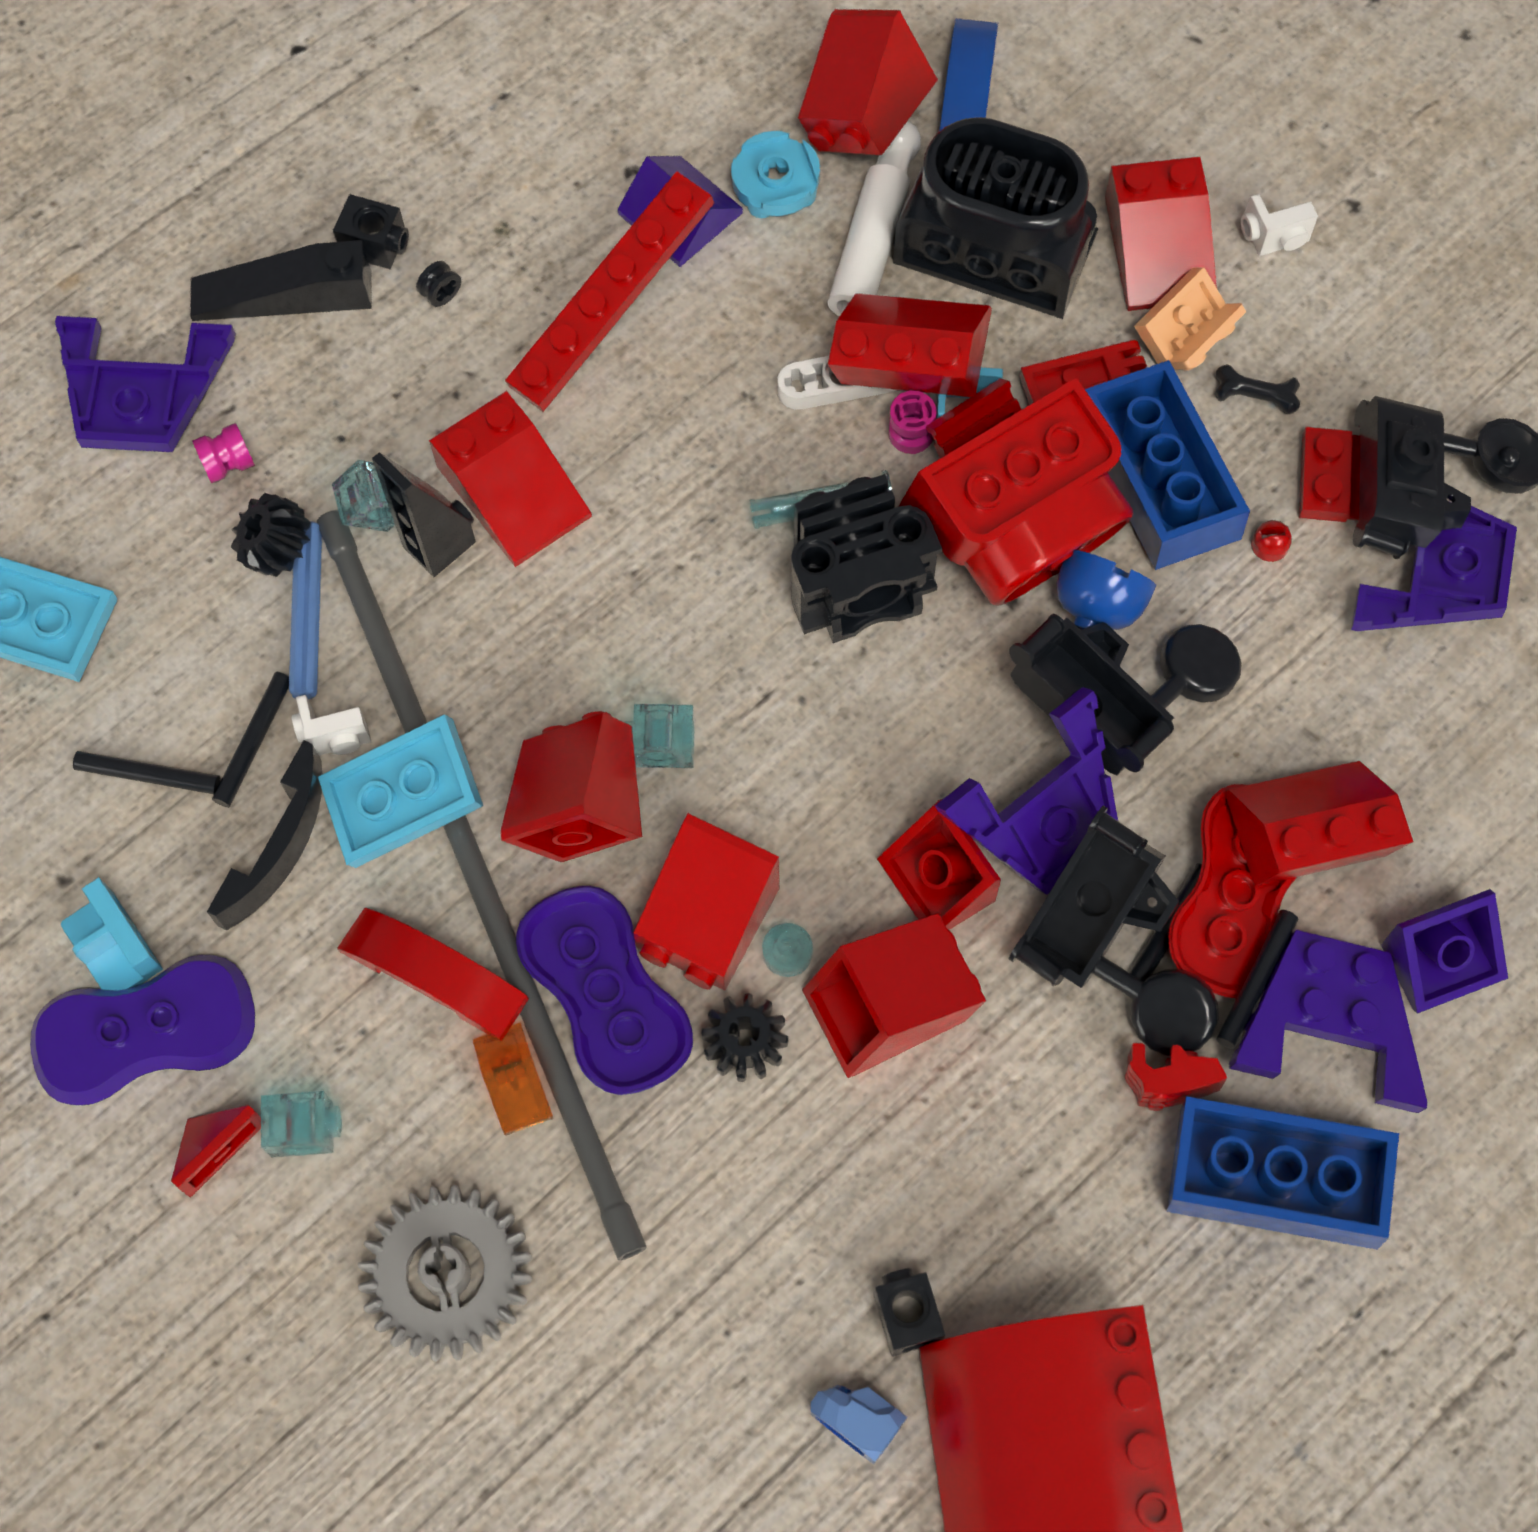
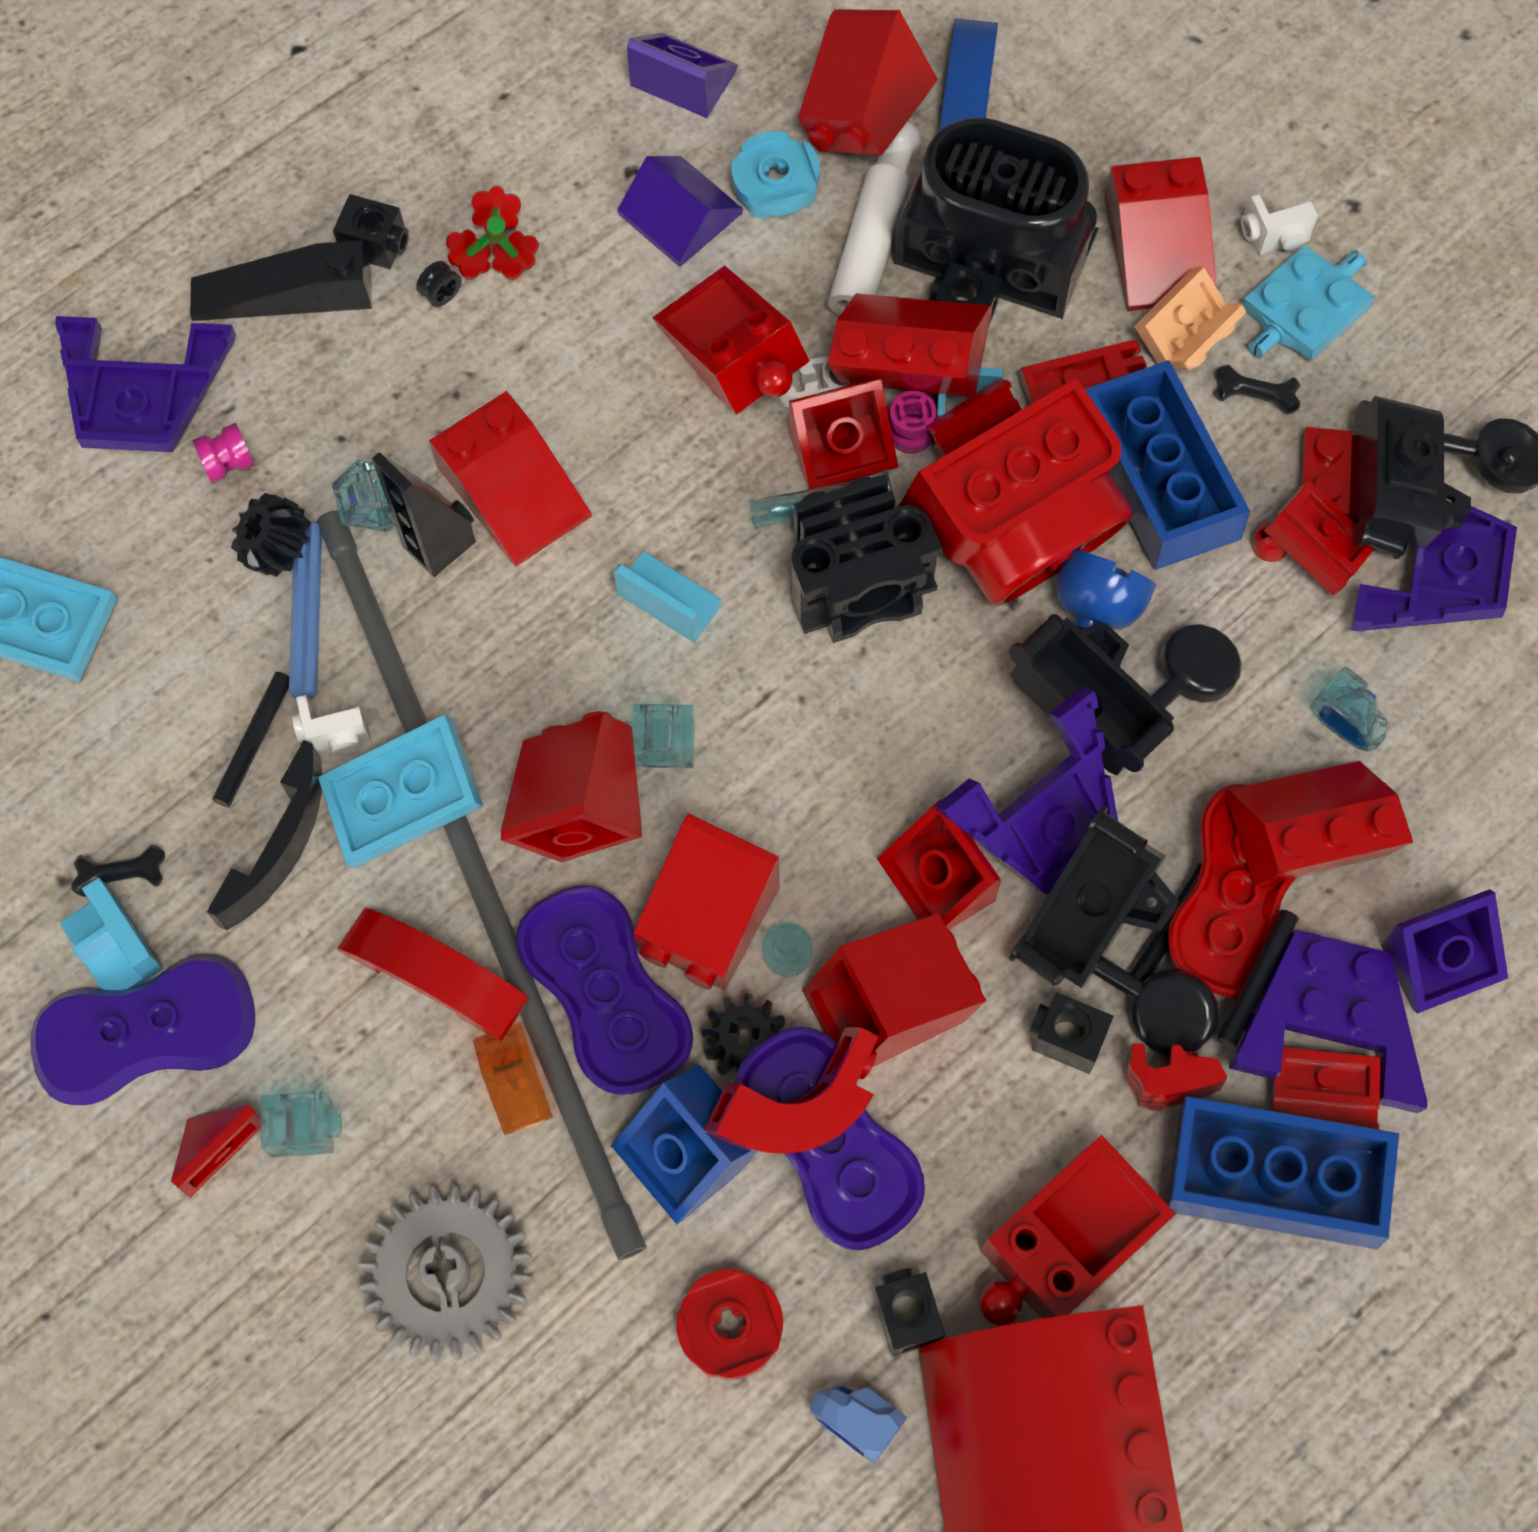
black bar [73,751,220,794] -> none
red plate [505,171,714,412] -> none
none -> black piece [71,845,165,897]
none -> red plant [446,186,539,280]
none -> blue slope [611,1065,758,1224]
none -> medium azure panel [613,551,721,643]
none -> dark purple slope [627,33,738,118]
none -> red slope [653,265,810,415]
none -> red plate [676,1269,783,1380]
none -> red arch [703,1027,879,1154]
none -> dark purple plate [735,1027,925,1250]
none -> red slope [789,377,899,491]
none -> black brick [929,261,1002,326]
none -> red slope [979,1135,1176,1325]
none -> black brick [1029,992,1114,1075]
none -> medium azure plate [1243,245,1374,361]
none -> red plate [1264,481,1375,595]
none -> red plate [1271,1047,1380,1130]
none -> clear light blue rock [1311,666,1388,752]

